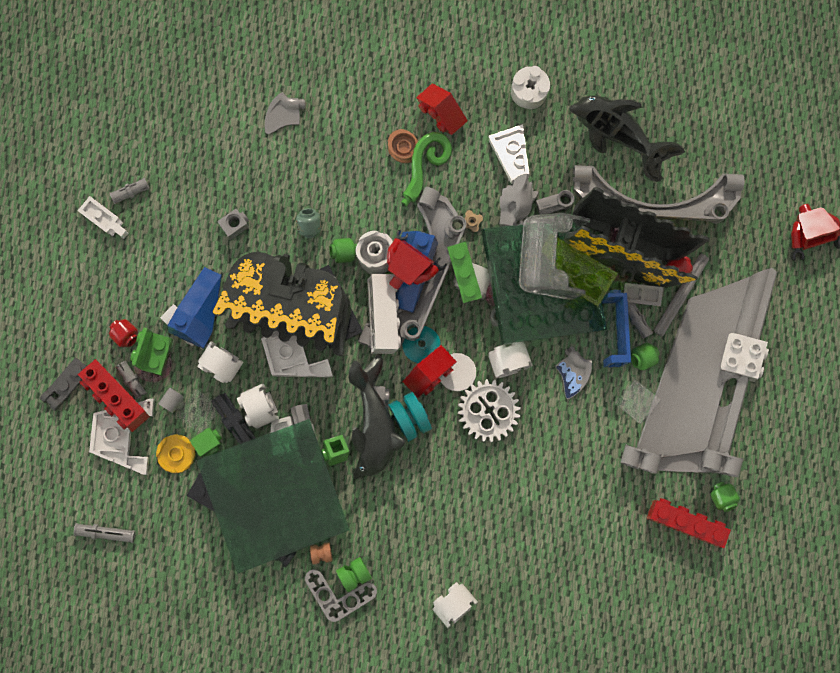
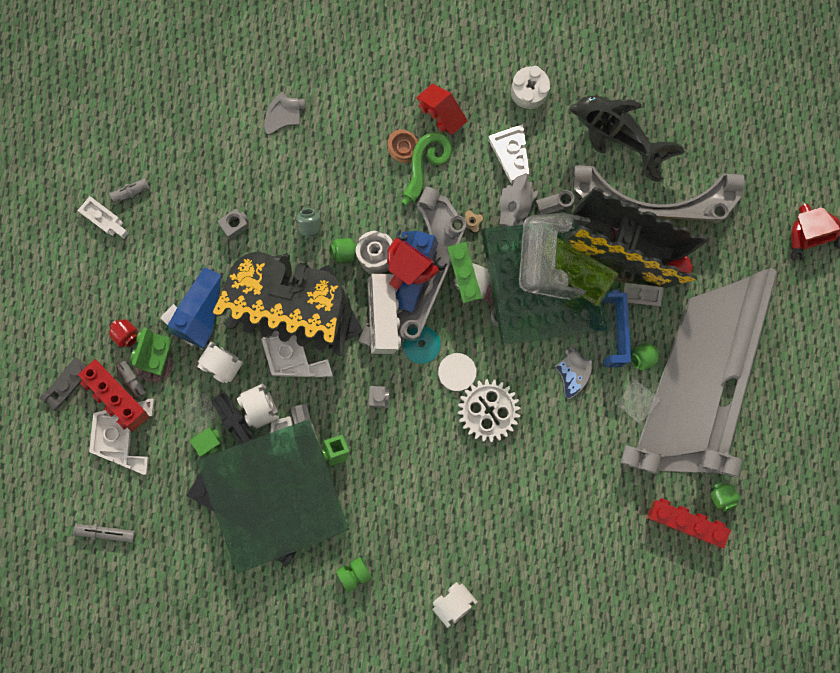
yellow tile [156,434,196,473] -> none
light grey piece [158,387,185,413] -> none
light grey beam [305,569,377,622] -> none
nougat wheel [310,542,332,565] -> none
pearl dark grey animal [348,354,405,479] -> none
teal wheel [388,392,432,442] -> none
red brick [402,345,457,398] -> none
white brick [489,340,533,378] -> none
light grey pin [628,303,653,339] -> none
light grey axle [654,254,709,336] -> none
white bracket [720,333,769,382] -> none

